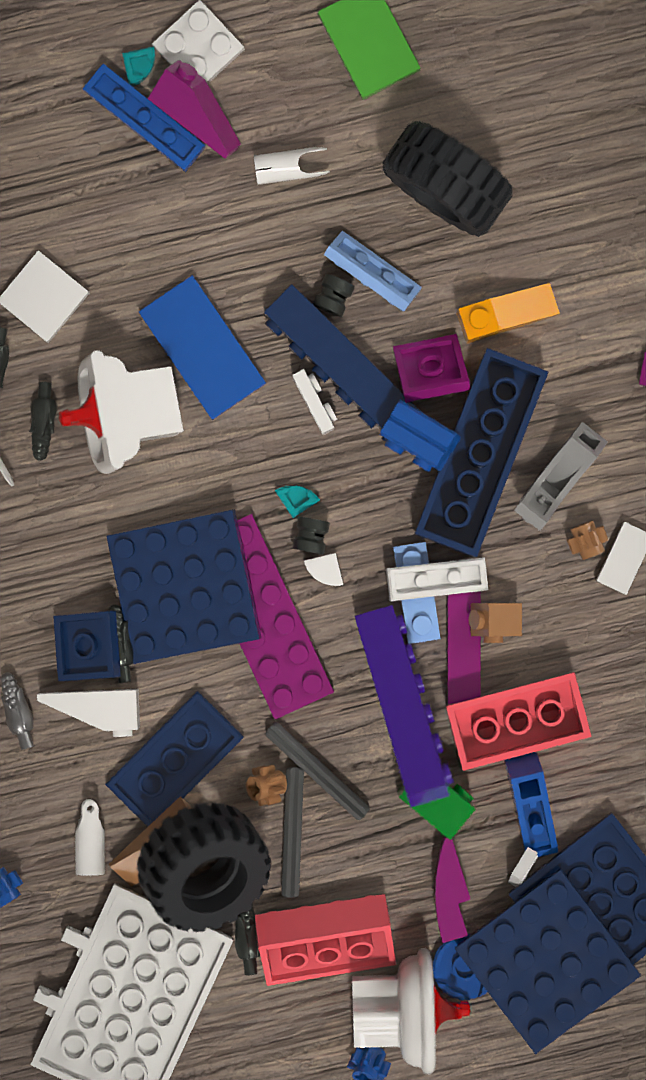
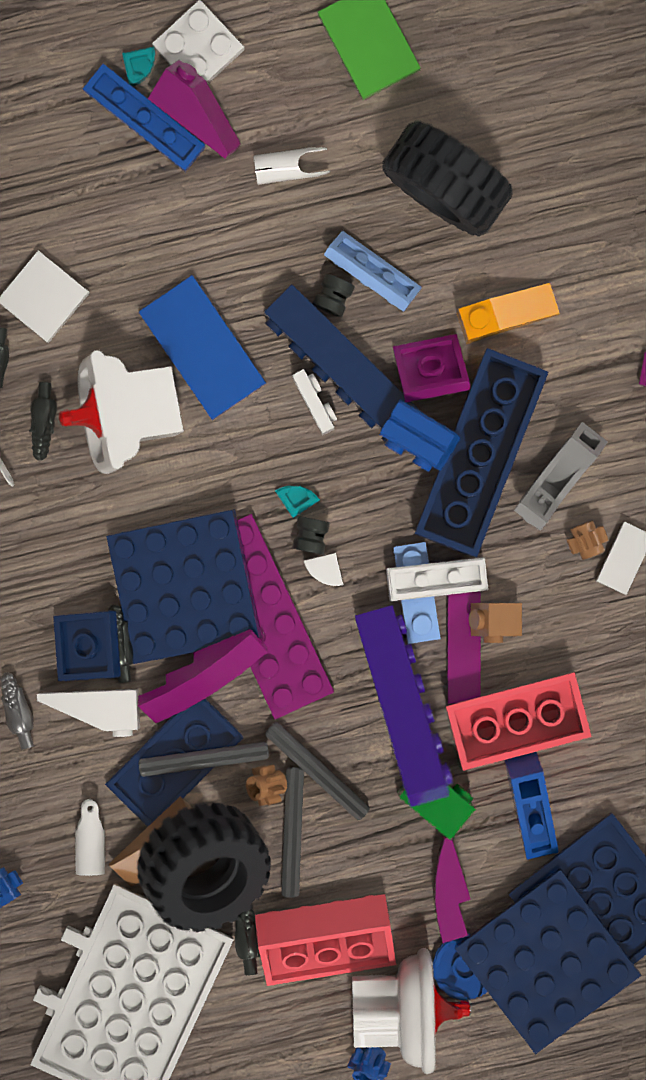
white tile [508,847,538,887] -> none
none -> magenta slope [138,629,267,723]
none -> dark grey axle [139,742,269,777]

